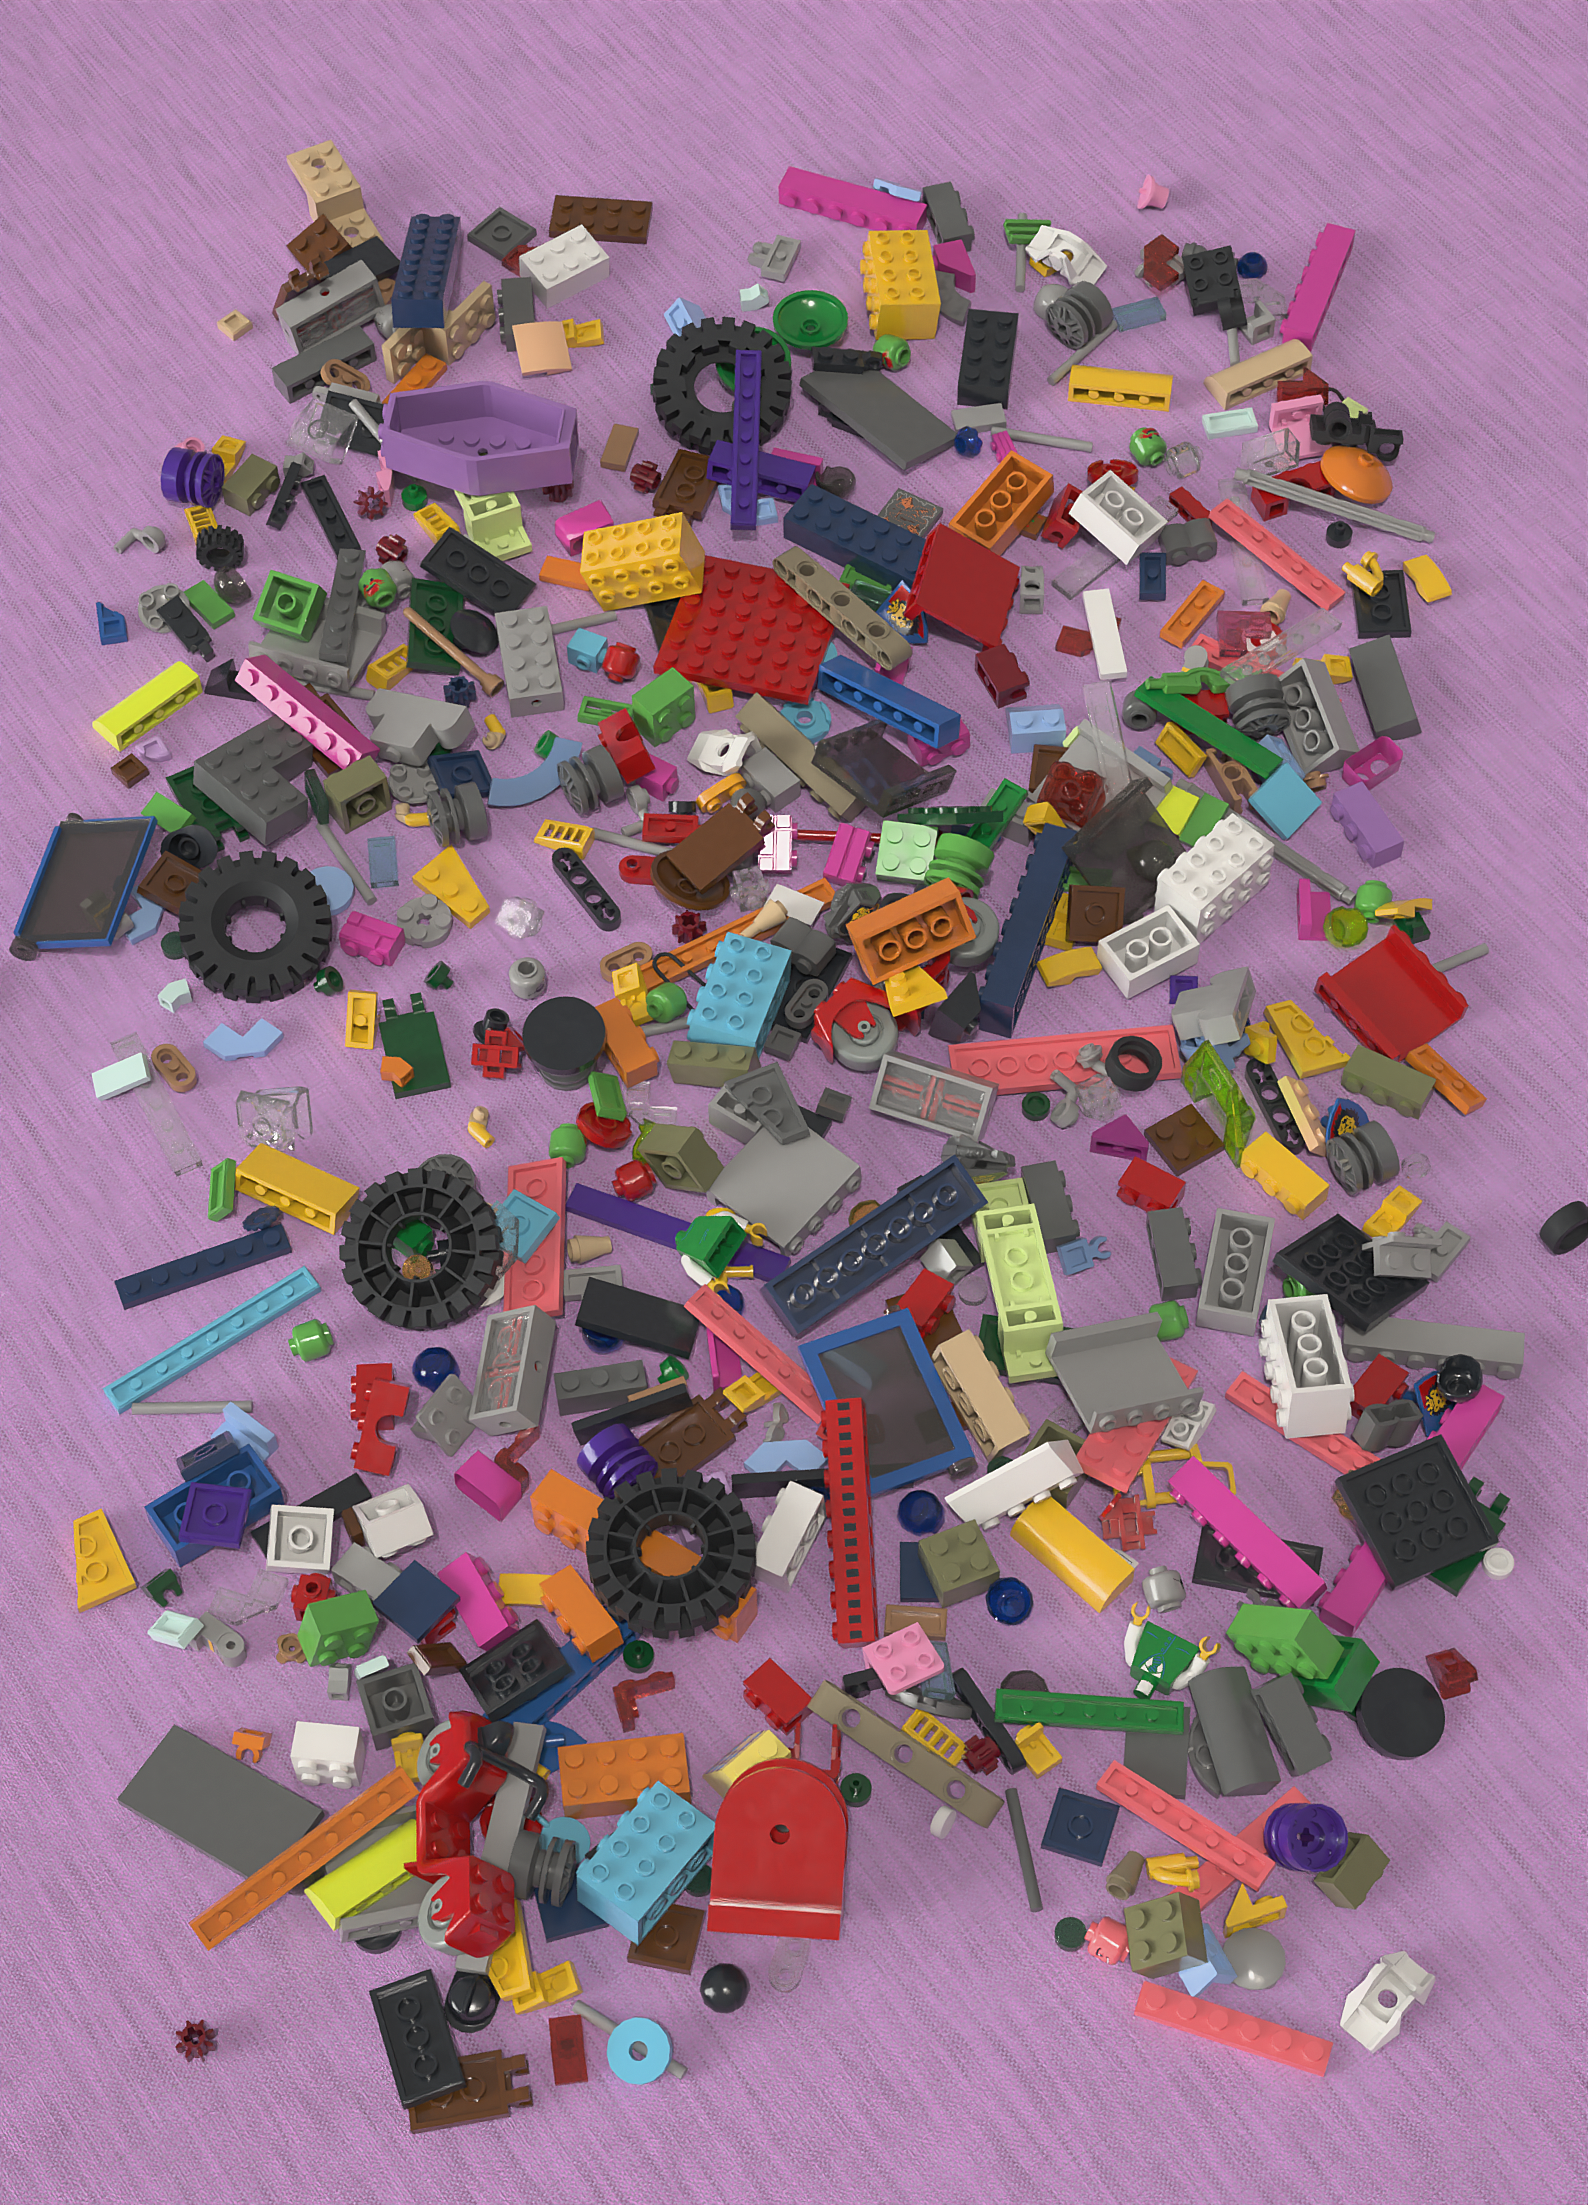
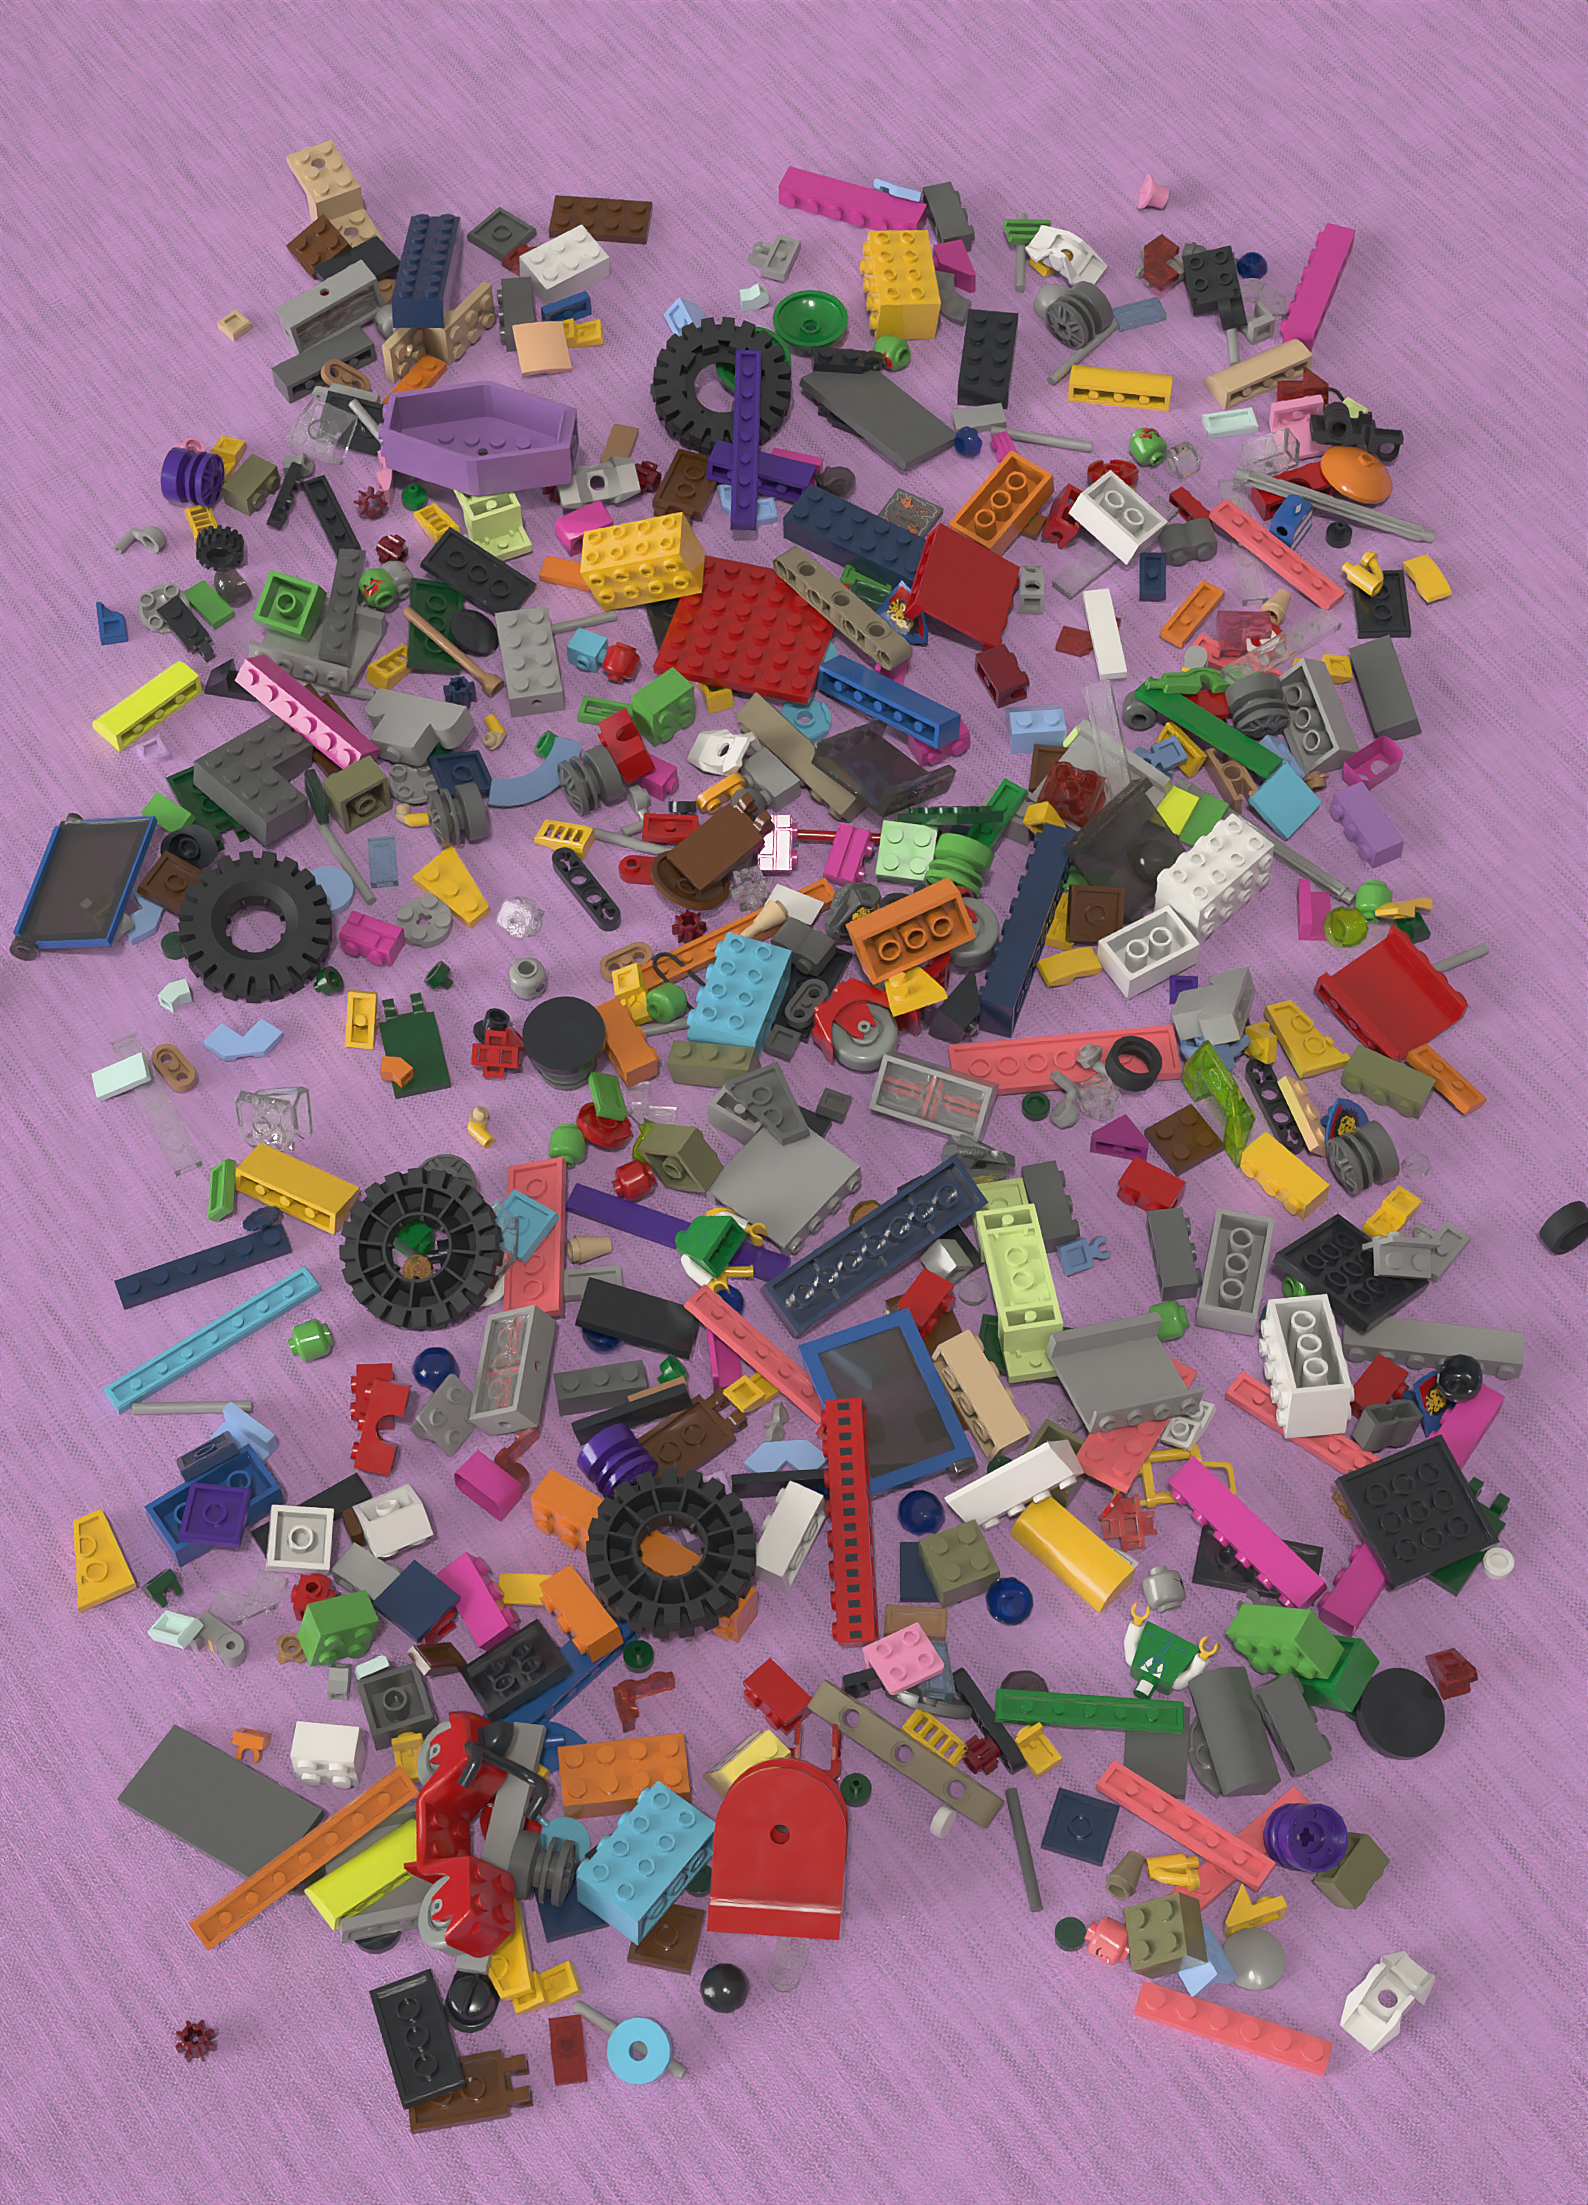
reddish brown tile [111,753,150,789] -> none
reddish brown tile [272,257,330,321] -> none
none -> blue plate [541,291,592,322]
none -> light grey piece [557,456,641,509]
none -> medium blue plate [1139,735,1188,772]
none -> blue torso [1269,494,1313,551]

